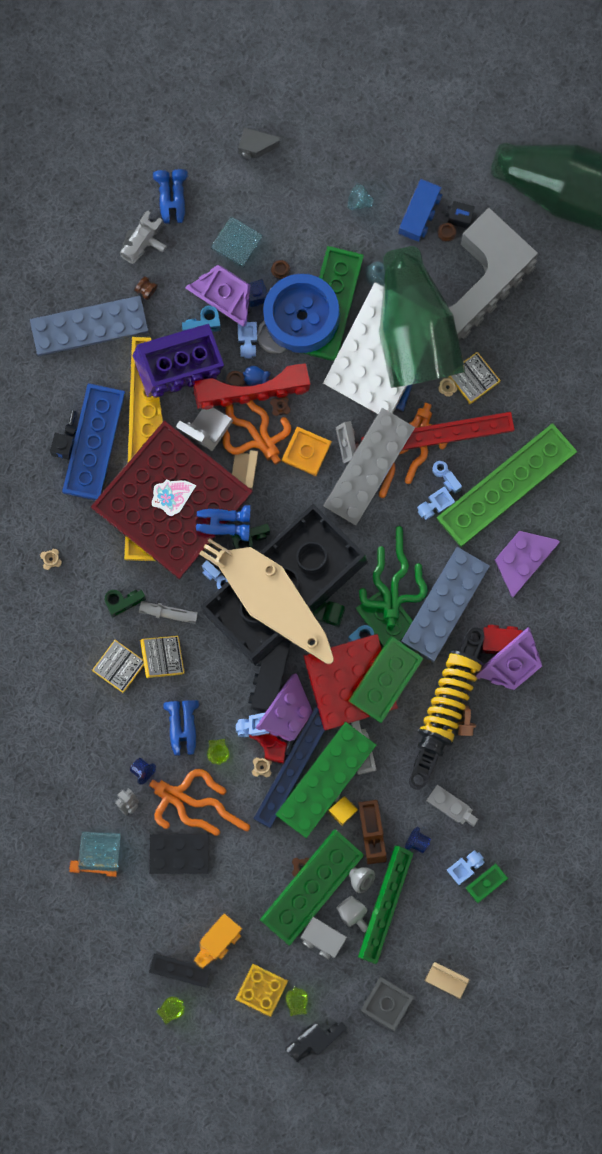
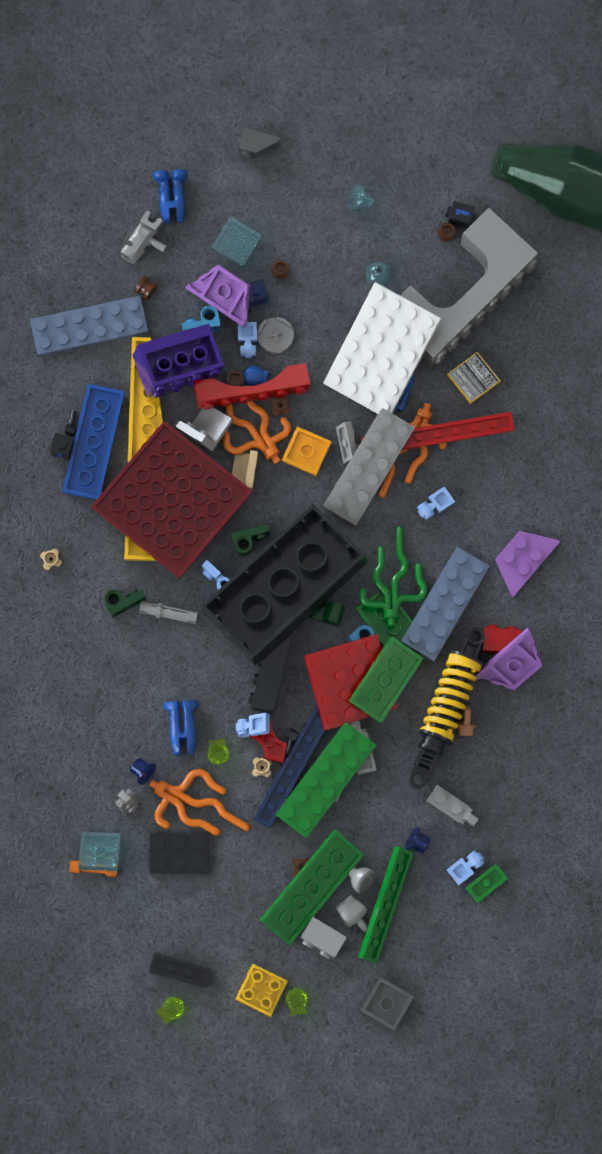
light grey tile [92,640,144,694] -> none
tile [140,636,184,678] -> none
sticker [152,480,196,516] -> none
light orange hinge [194,913,242,969] -> none
blue piece [196,505,250,541] -> none
tan wing [199,539,334,664] -> none
medium lavender wing [255,673,313,741] -> none
blue brick [263,274,340,353] -> none
black plate [285,1022,347,1063] -> none
green plate [302,246,364,361] -> none
yellow brick [329,796,358,826] -> none
reddish brown slope [358,800,387,865] -> none
clear green windscreen [379,246,466,388] -> none
blue brick [398,179,443,242] -> none
tan panel [425,962,470,999] -> none
light blue plate [432,461,462,494] -> none
bright green plate [436,423,577,547] -> none
tan plate [439,378,457,397] -> none

